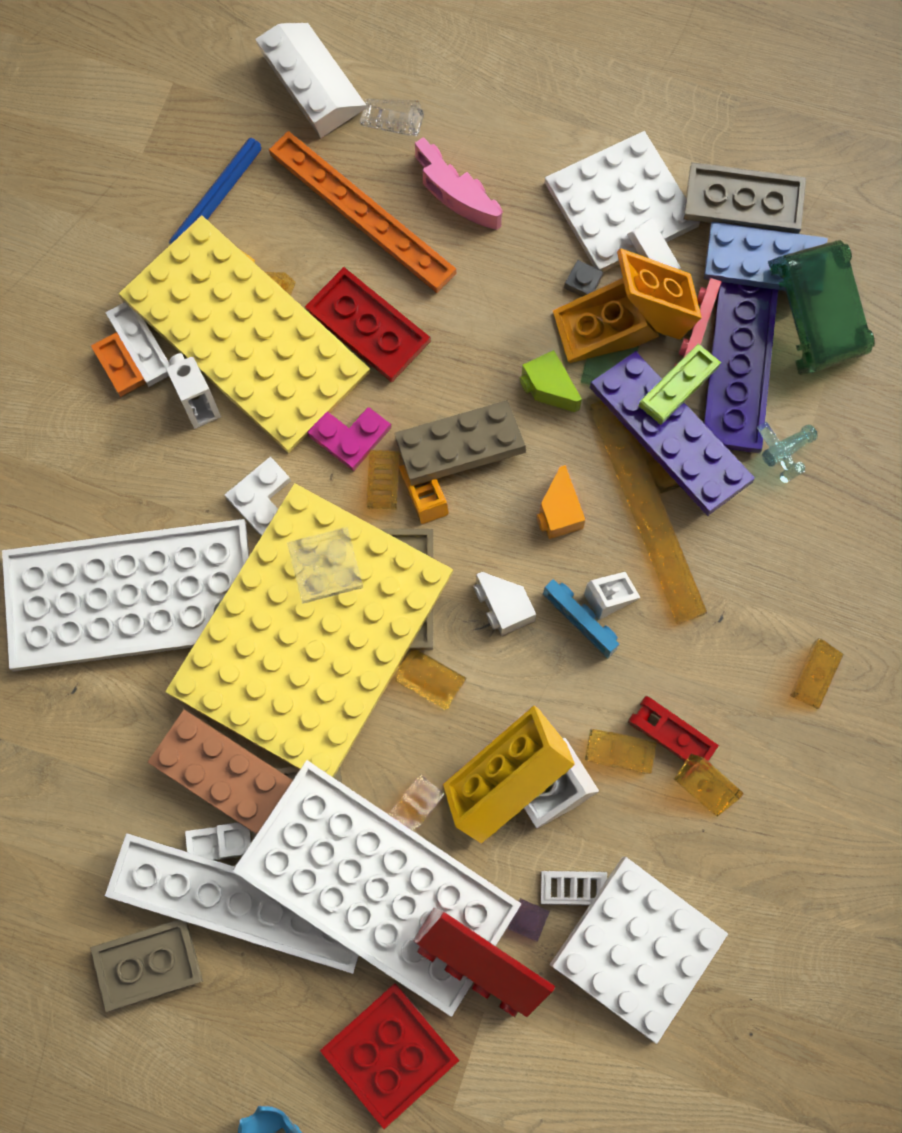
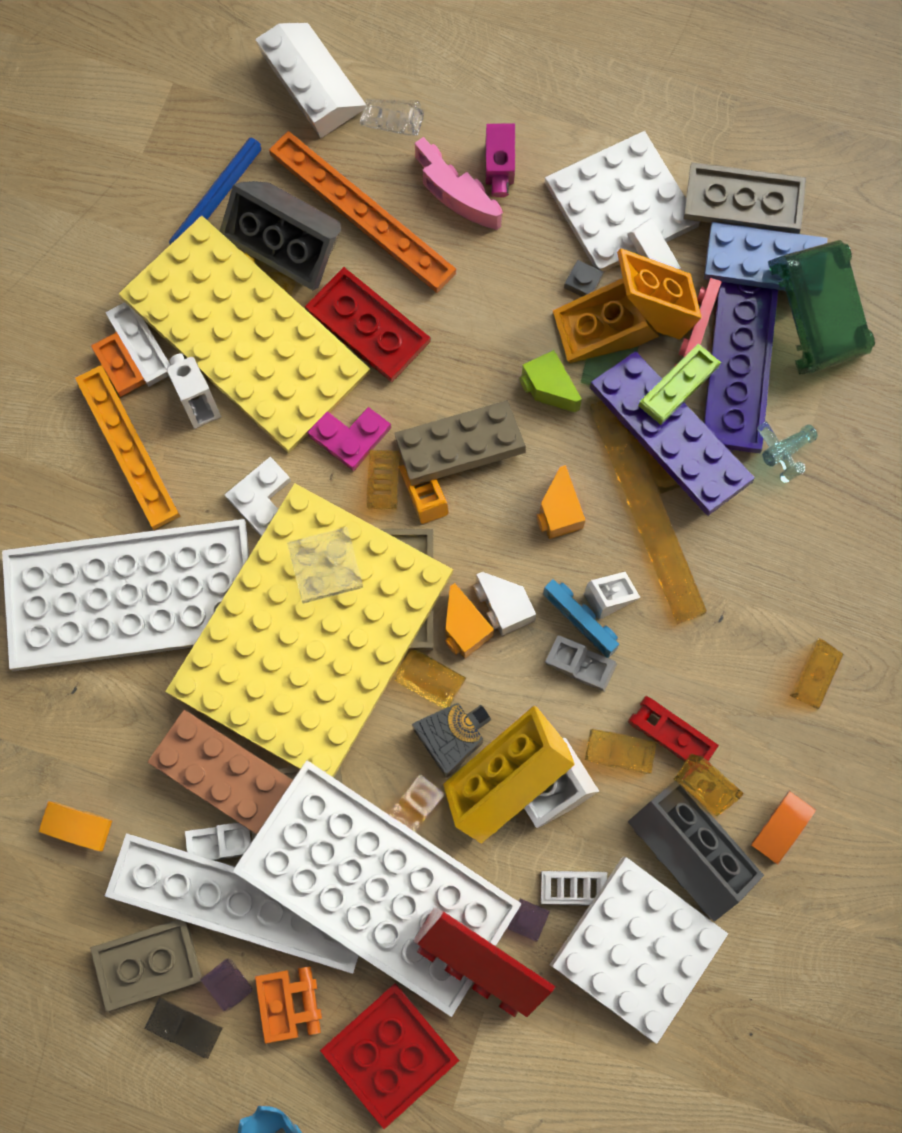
none -> light orange slope [39,801,112,851]
none -> light orange plate [75,365,181,530]
none -> clear smoke slope [144,997,223,1059]
none -> panel [200,958,253,1012]
none -> dark grey windscreen [220,181,341,291]
none -> orange plate [255,966,322,1044]
none -> dark grey torso [412,703,491,778]
none -> light orange slope [445,583,494,658]
none -> dark pink torso [485,123,515,197]
none -> light grey slope [545,635,617,692]
none -> dark grey slope [628,778,764,922]
none -> orange slope [751,790,816,865]

